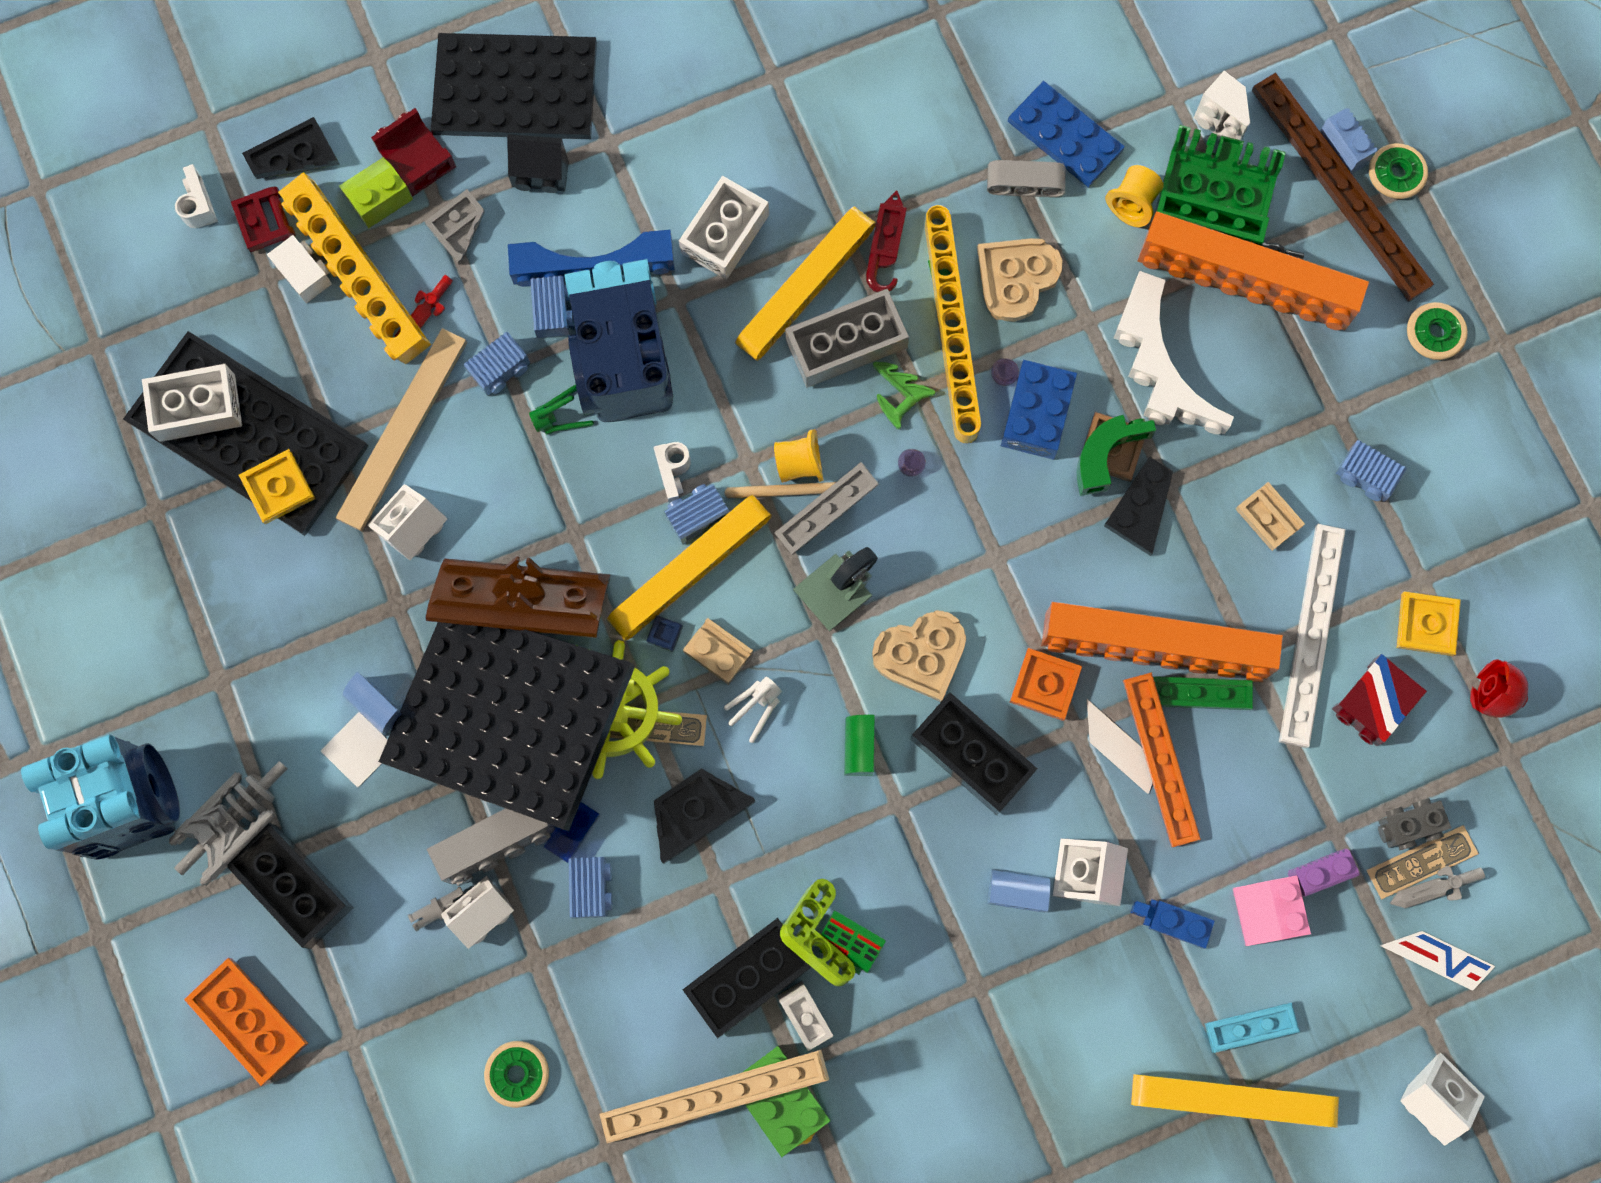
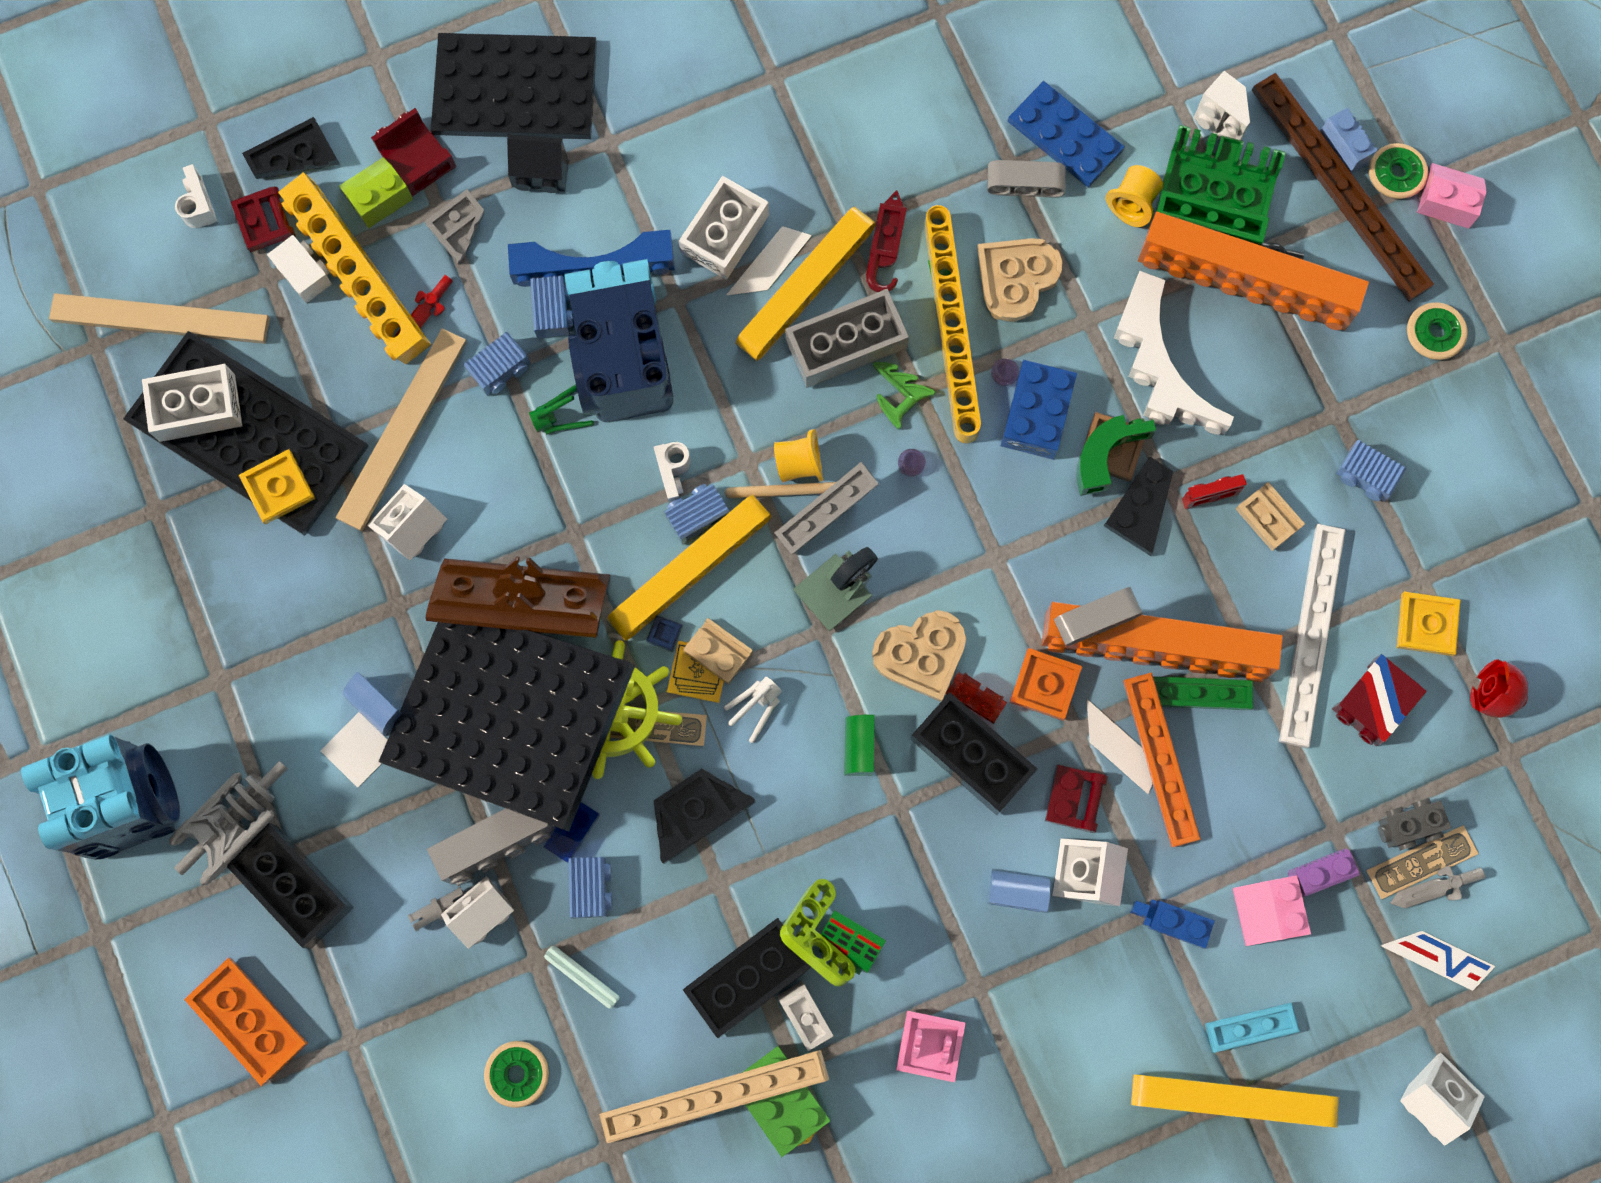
none -> tan tile [49,293,270,344]
none -> light aqua axle [544,946,620,1009]
none -> yellow sticker [667,641,724,703]
none -> white sticker [727,226,812,295]
none -> bright pink plate [896,1011,965,1082]
none -> clear red hinge [945,672,1007,724]
none -> dark red plate [1045,765,1108,833]
none -> light grey beam [1054,587,1143,646]
none -> red plate [1182,474,1247,509]
none -> bright pink slope [1417,163,1487,229]

